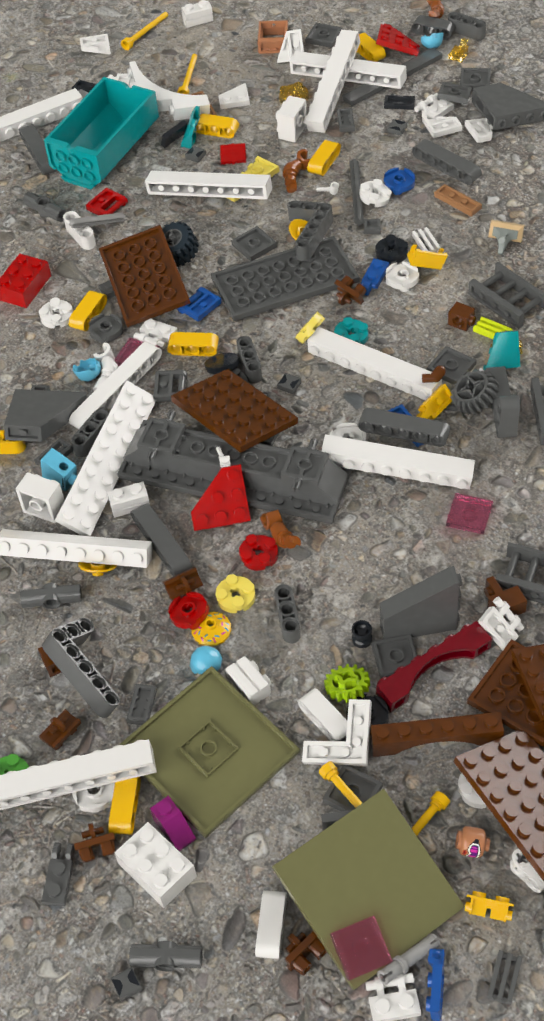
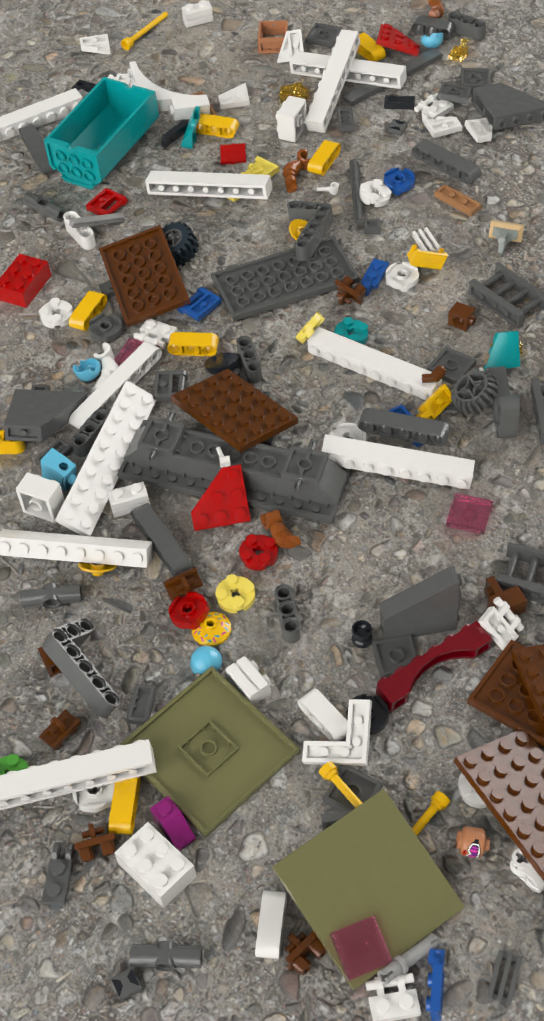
yellow piece [177,54,197,95] -> none
dark grey tile [185,146,206,163] -> none
dark grey tile [231,226,277,261] -> none
dark grey tile [277,373,301,394] -> none
lime gear [324,664,371,703] -> none
reddish brown arch [370,712,504,757] -> none
black plate [375,234,408,264] -> none
yellow hinge [464,891,514,922] -> none
neon yellow tile [473,317,513,339] -> none

